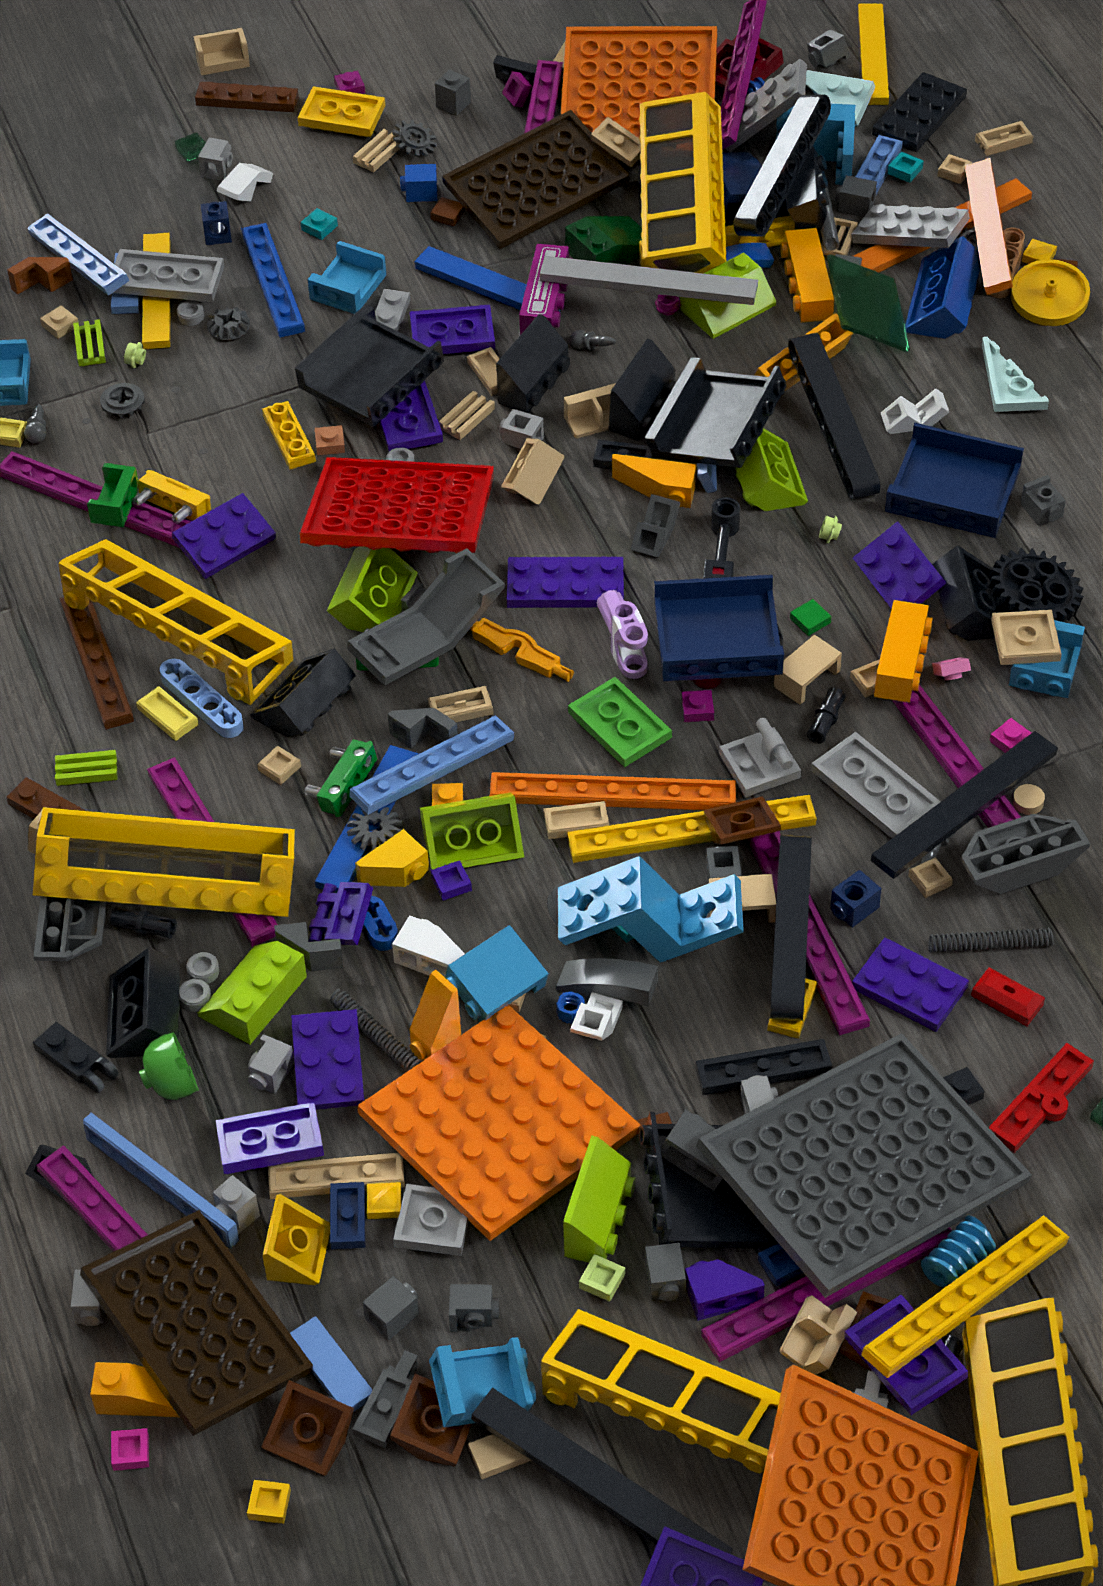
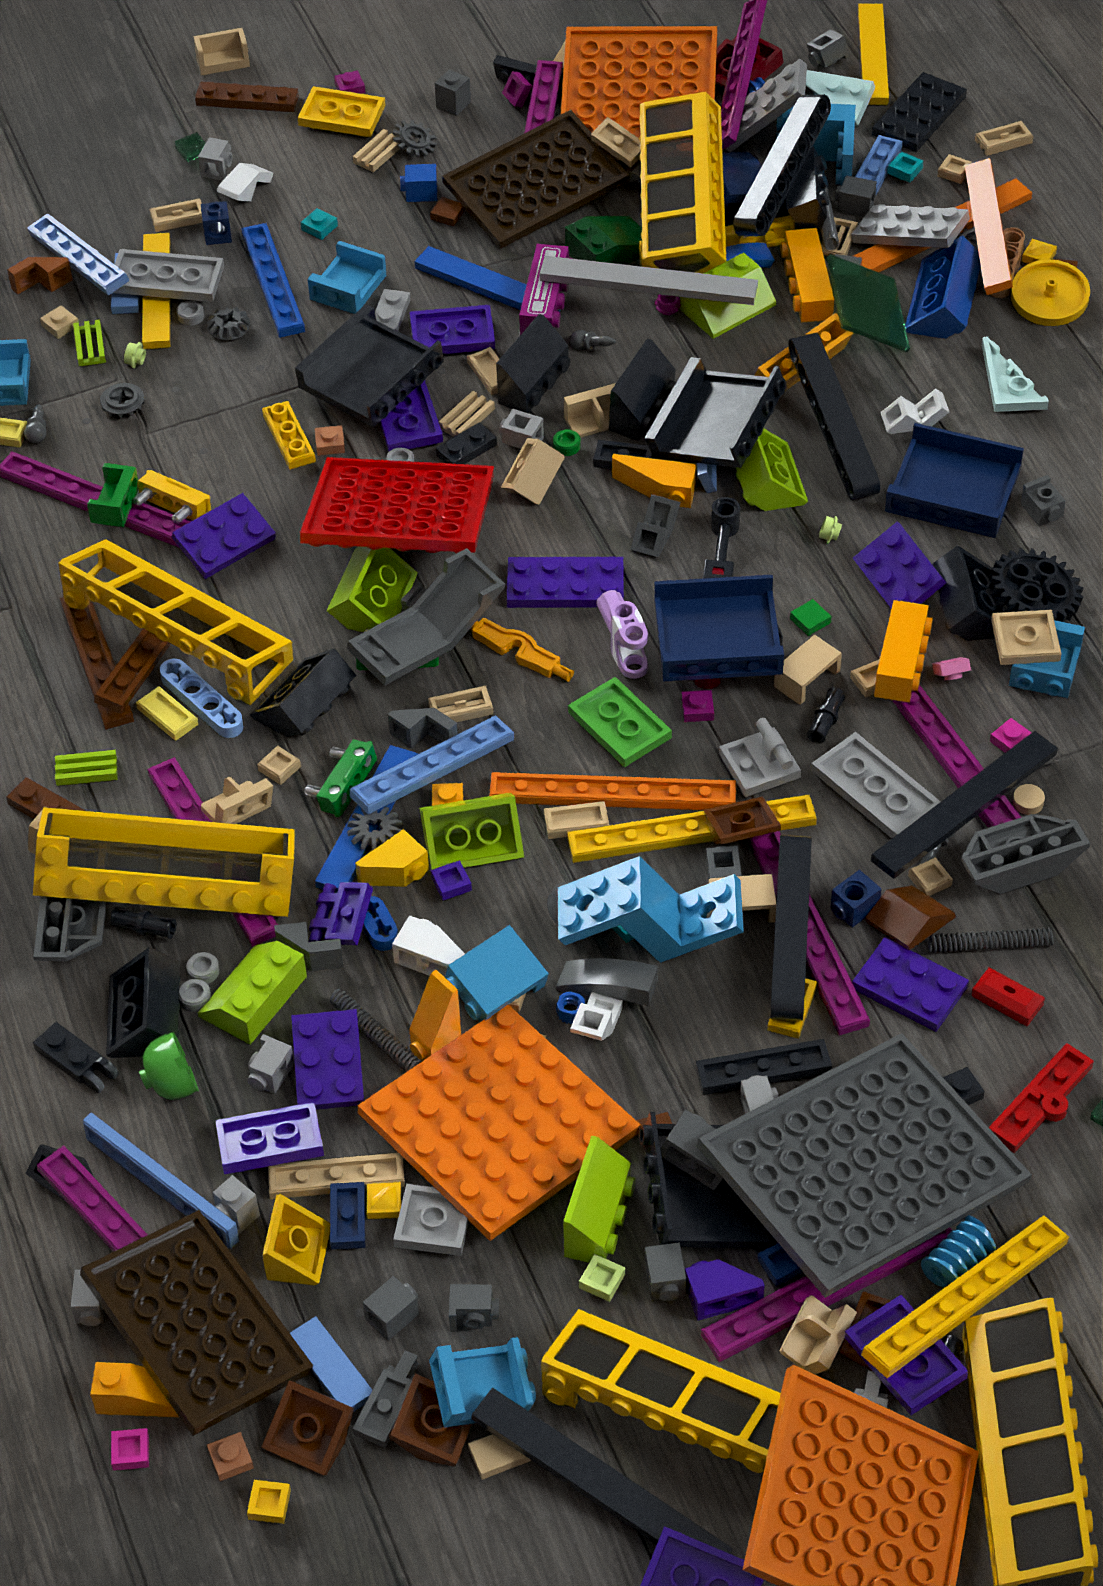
none -> reddish brown plate [94,628,171,714]
none -> tan tile [150,199,203,232]
none -> tan panel [201,777,273,824]
none -> nougat plate [207,1432,254,1481]
none -> black plate [436,422,497,464]
none -> green tile [553,429,581,456]
none -> reddish brown slope [865,885,956,950]

